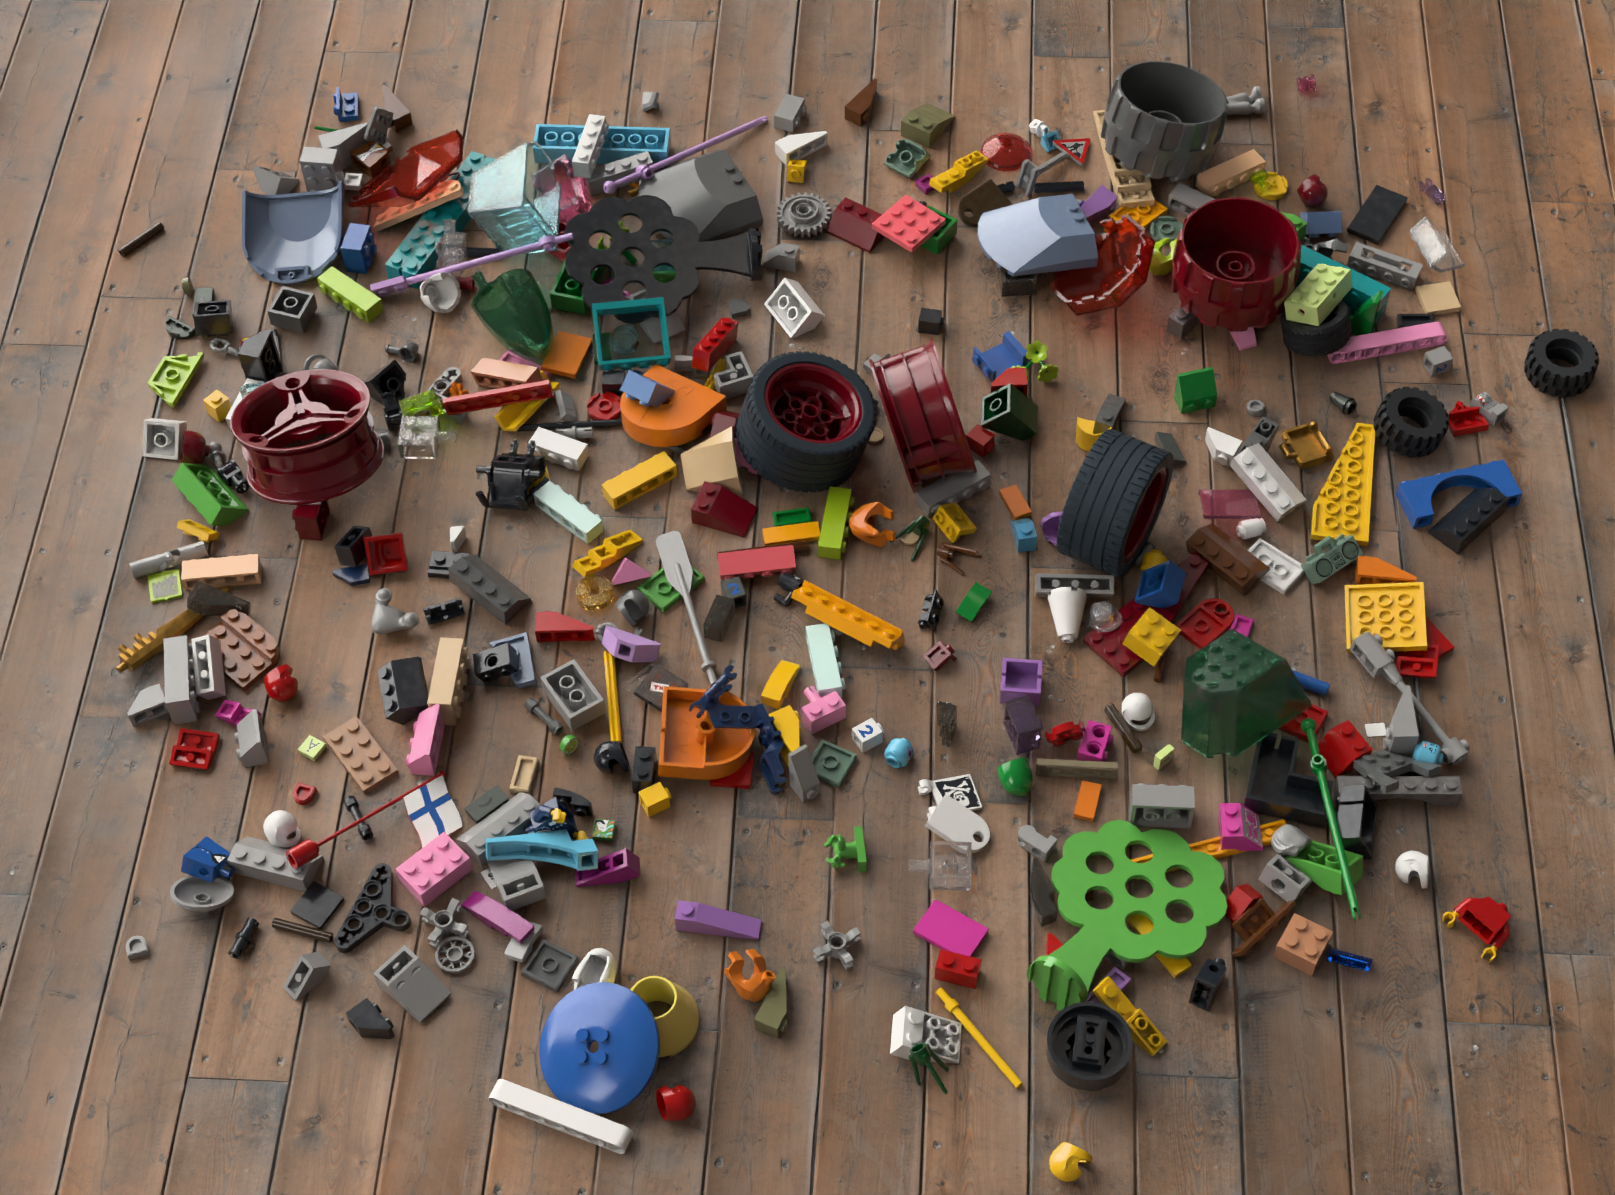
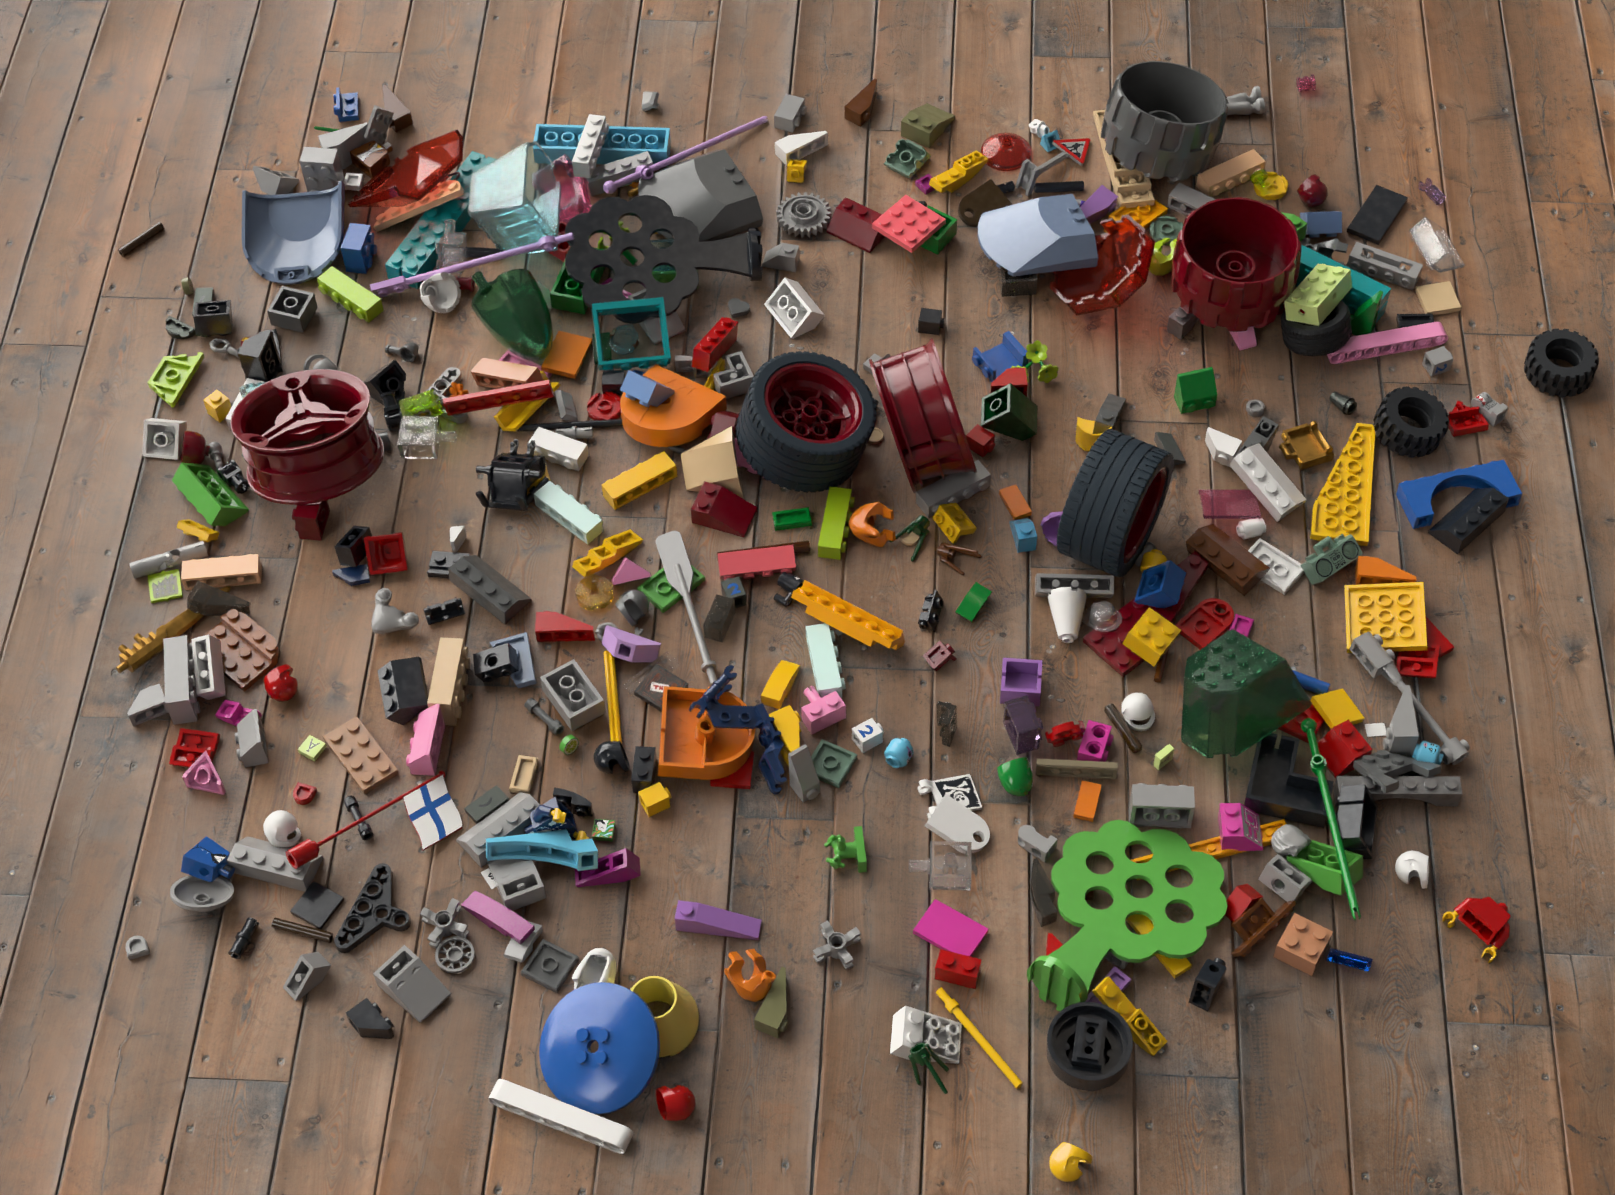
bright pink brick [395,832,473,907] -> none
light orange tile [762,521,820,546] -> none
none -> bright pink slope [183,750,226,795]
none -> yellow tile [1310,688,1365,729]

